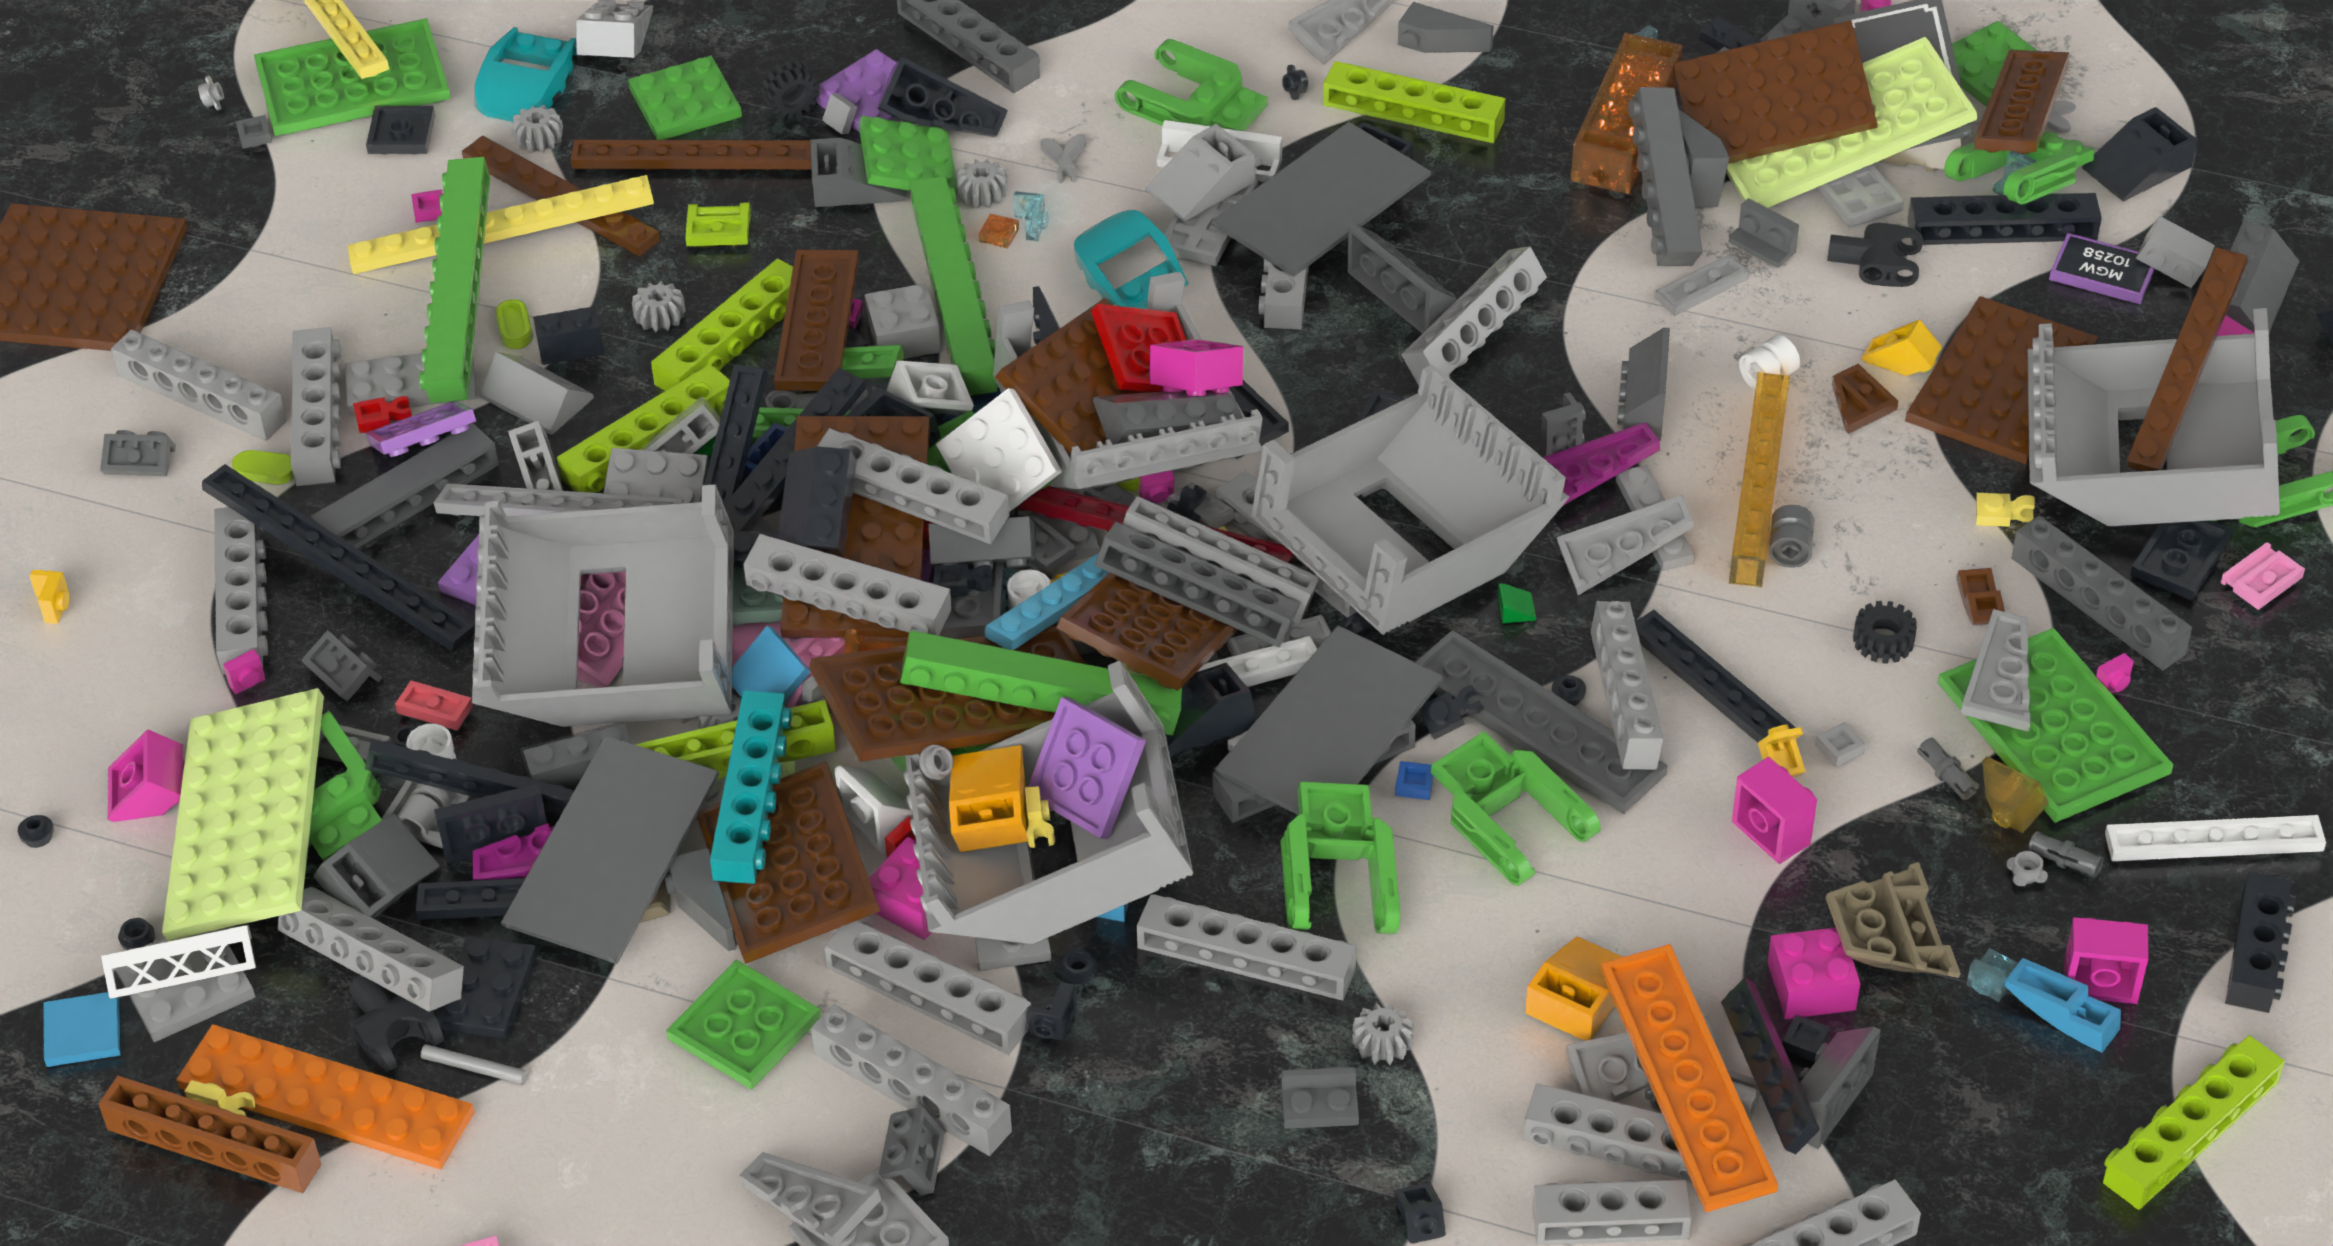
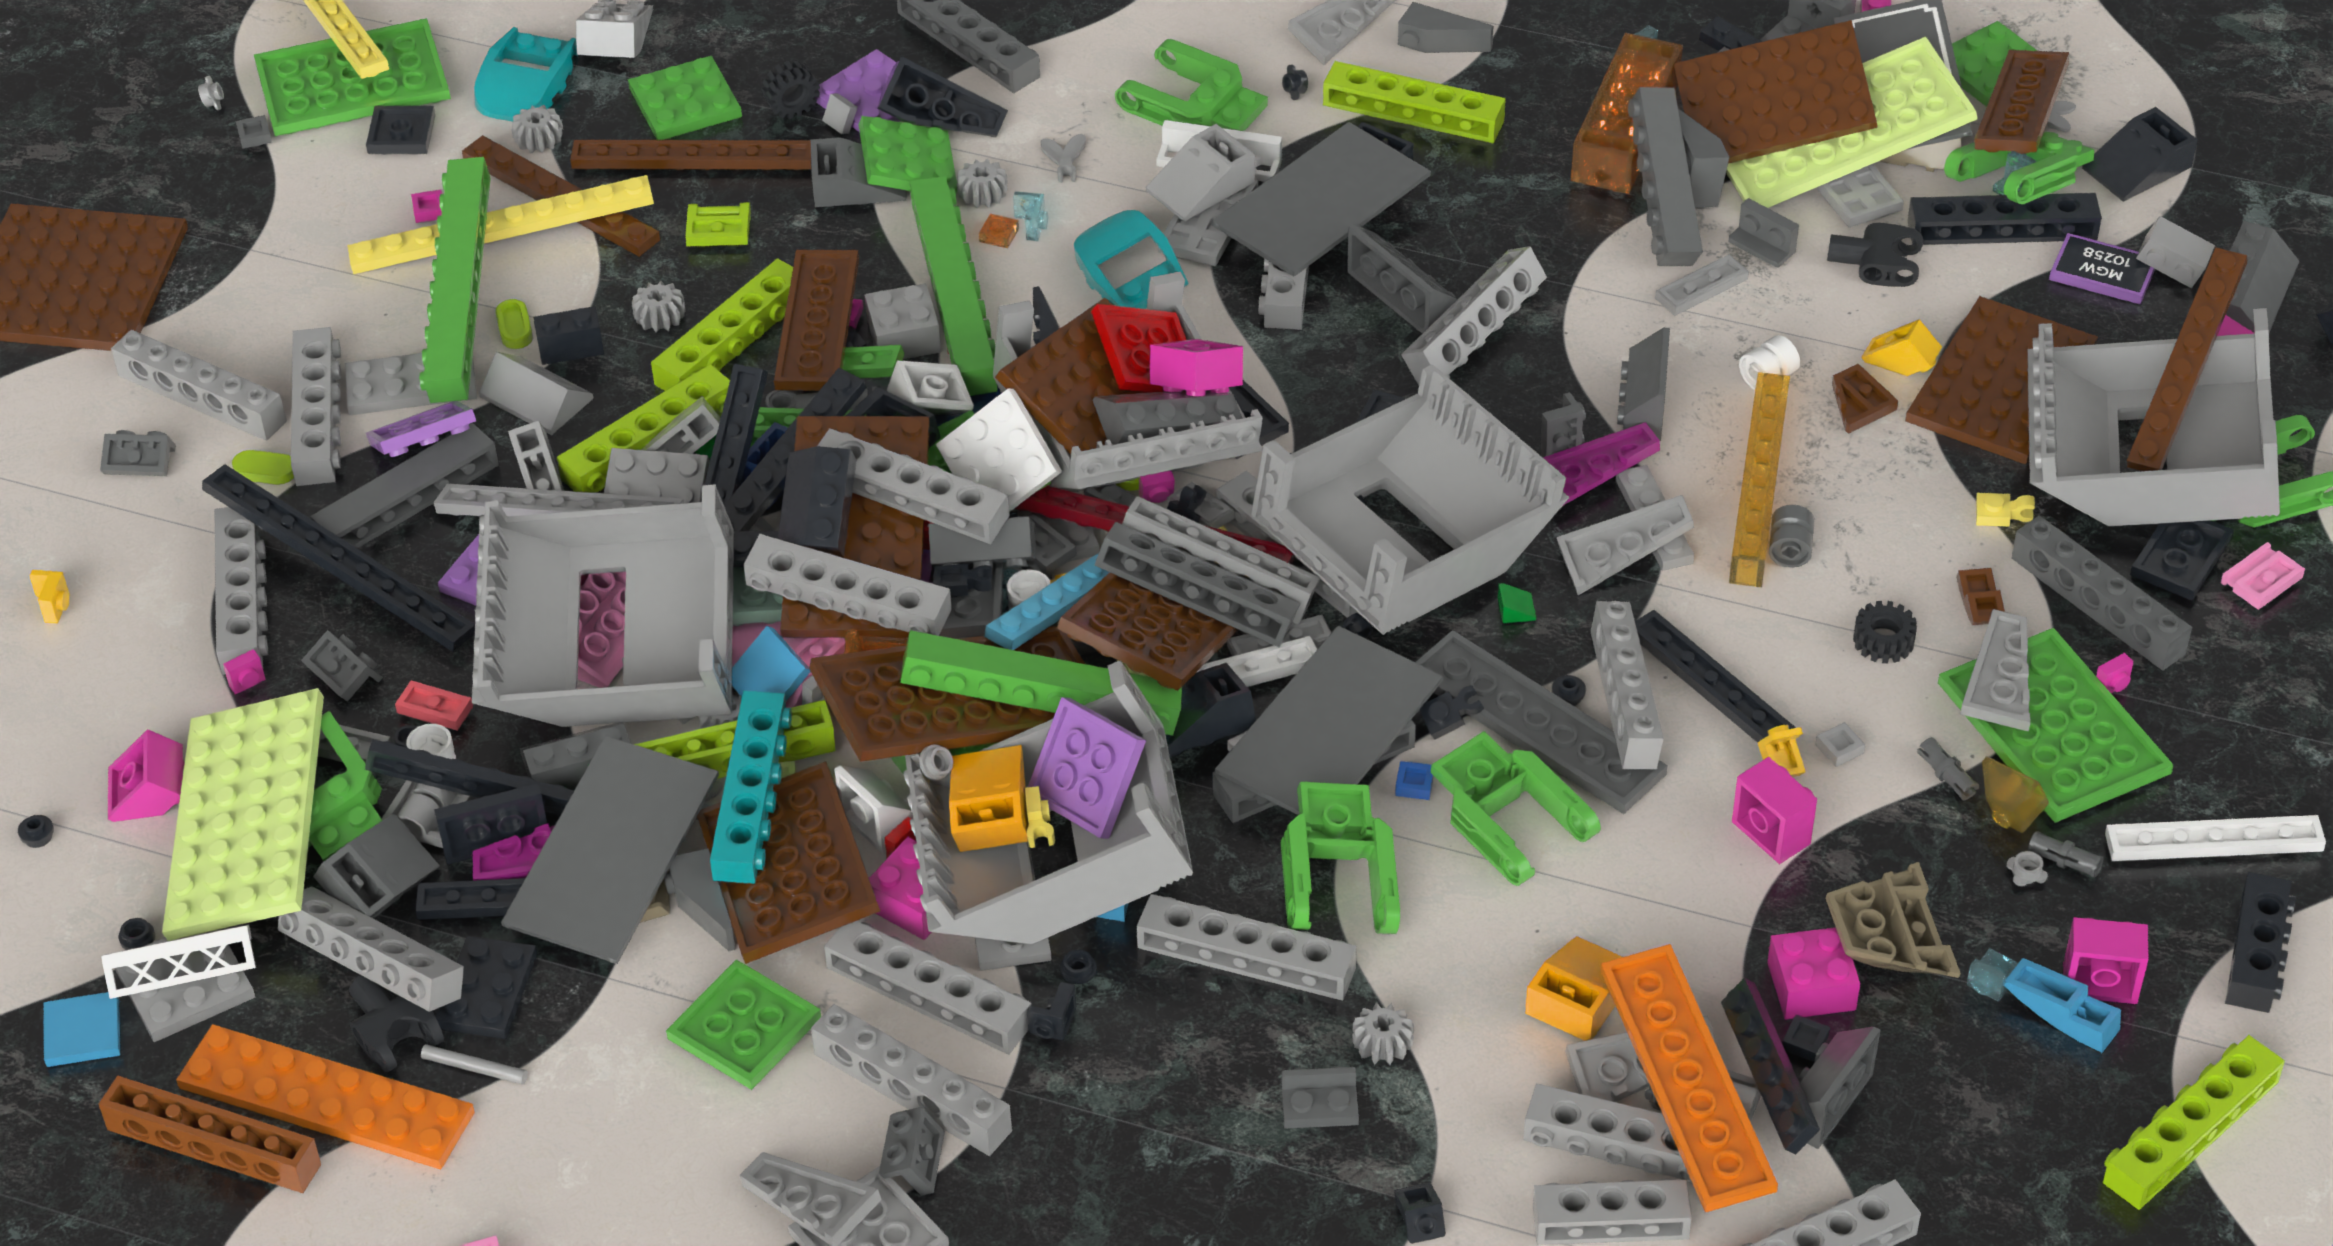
light yellow plate [184,1080,255,1116] -> none
red plate [353,396,412,434] -> none

